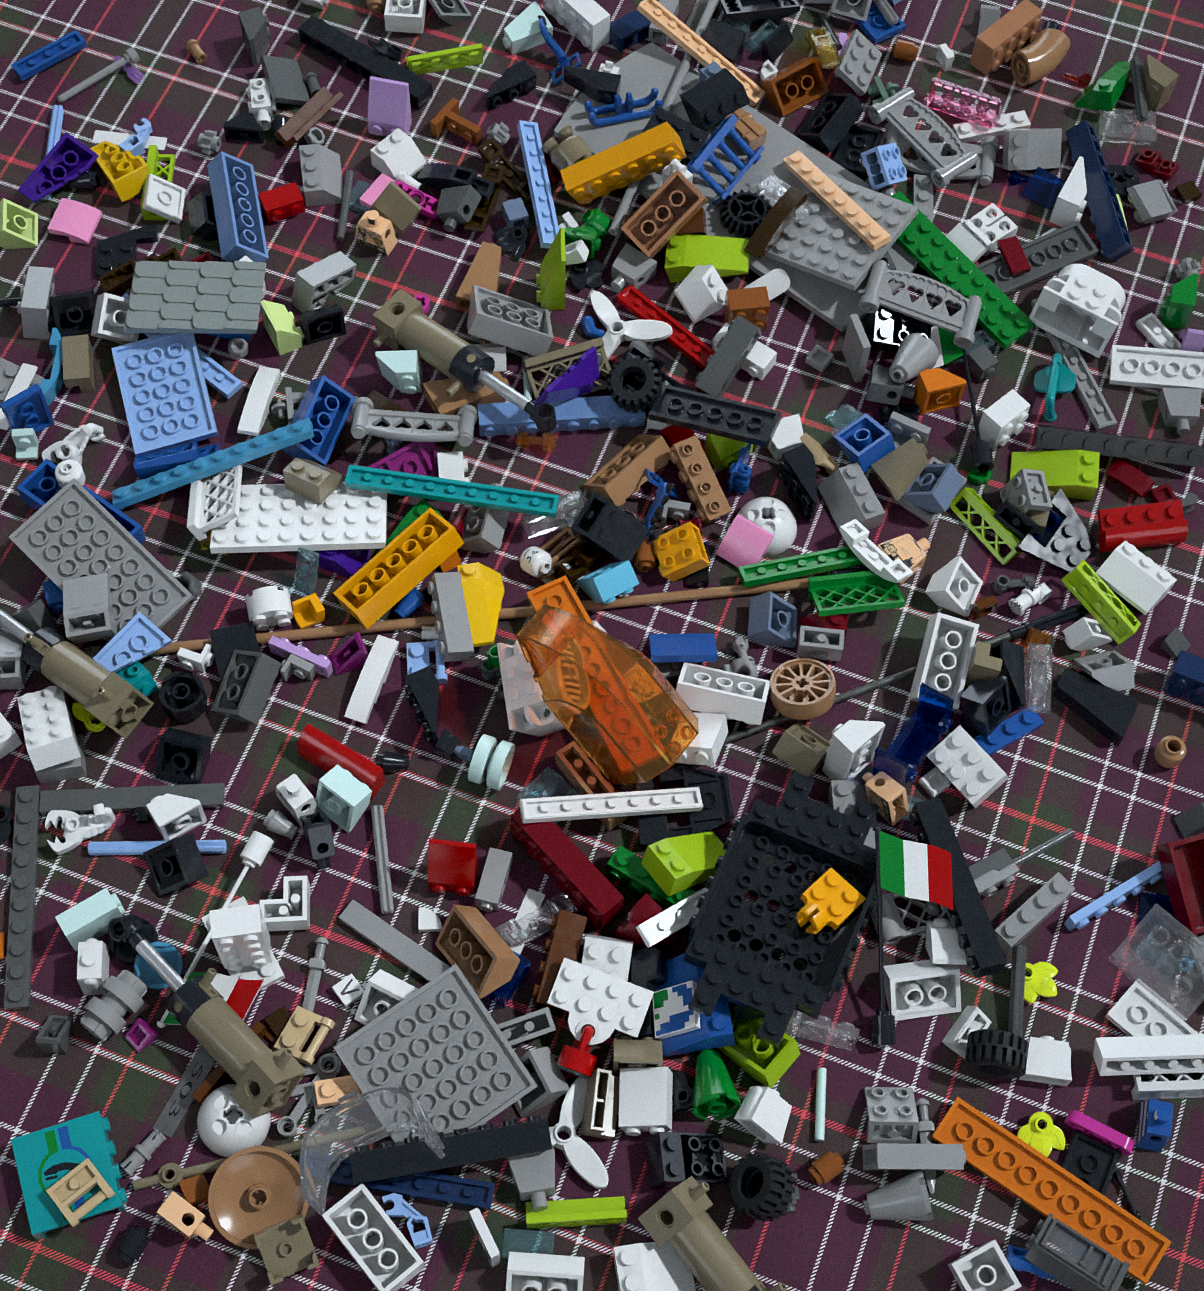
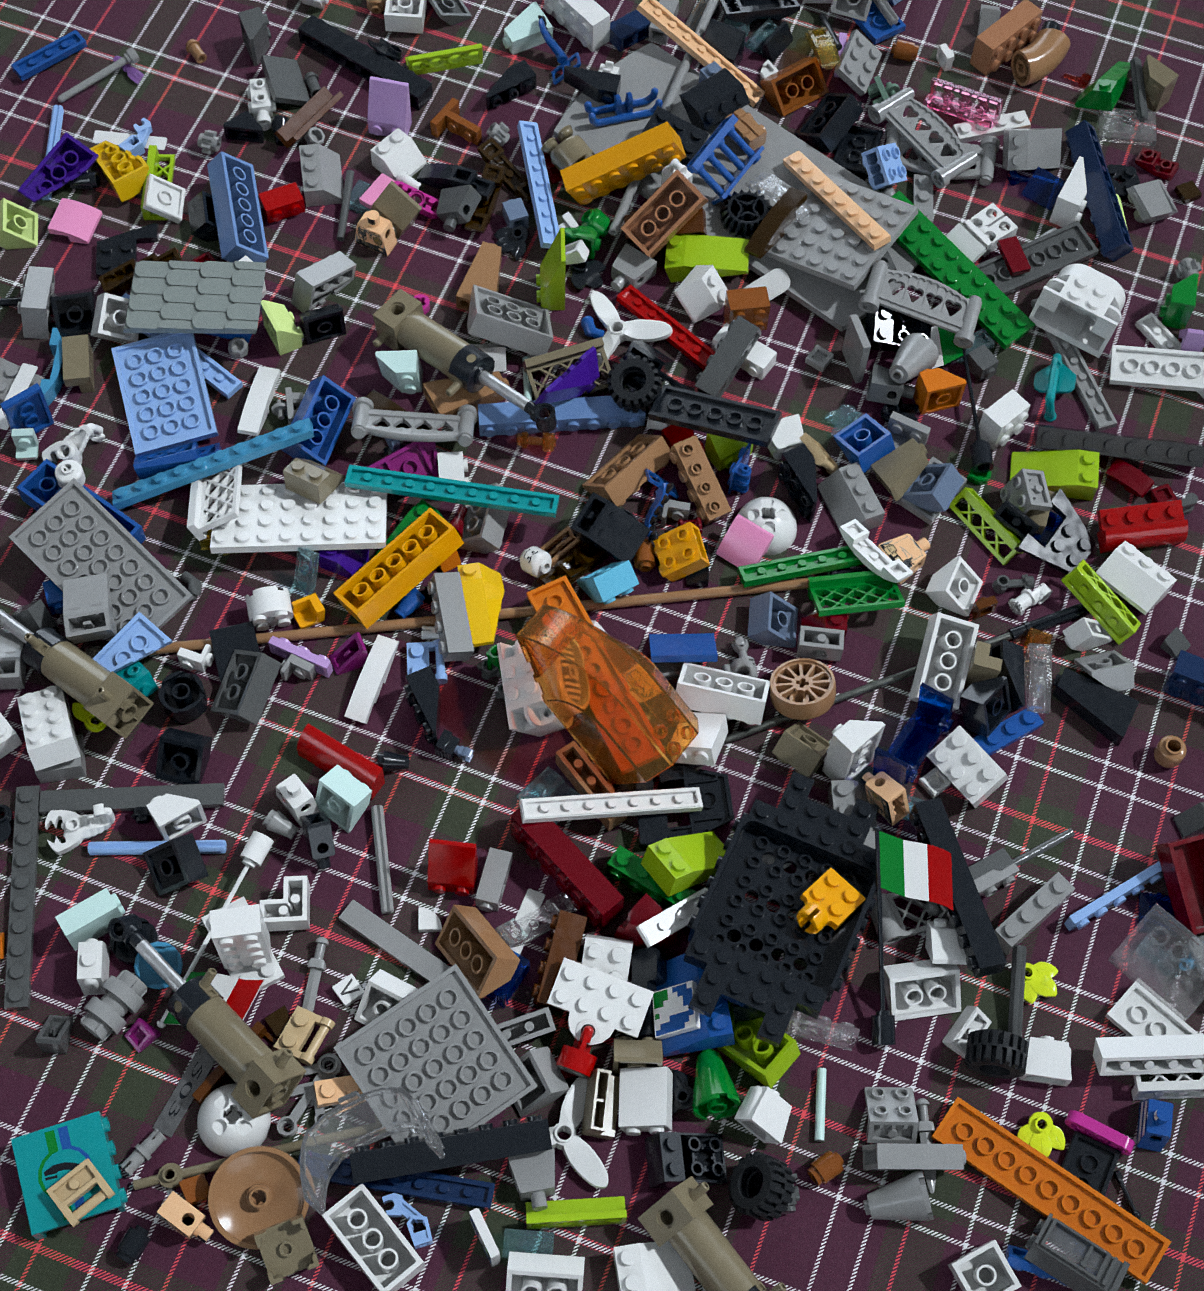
light aqua wheel [468,734,515,791] -> none
clear slope [522,490,586,539] -> none
light grey torso [1157,388,1202,435] -> none

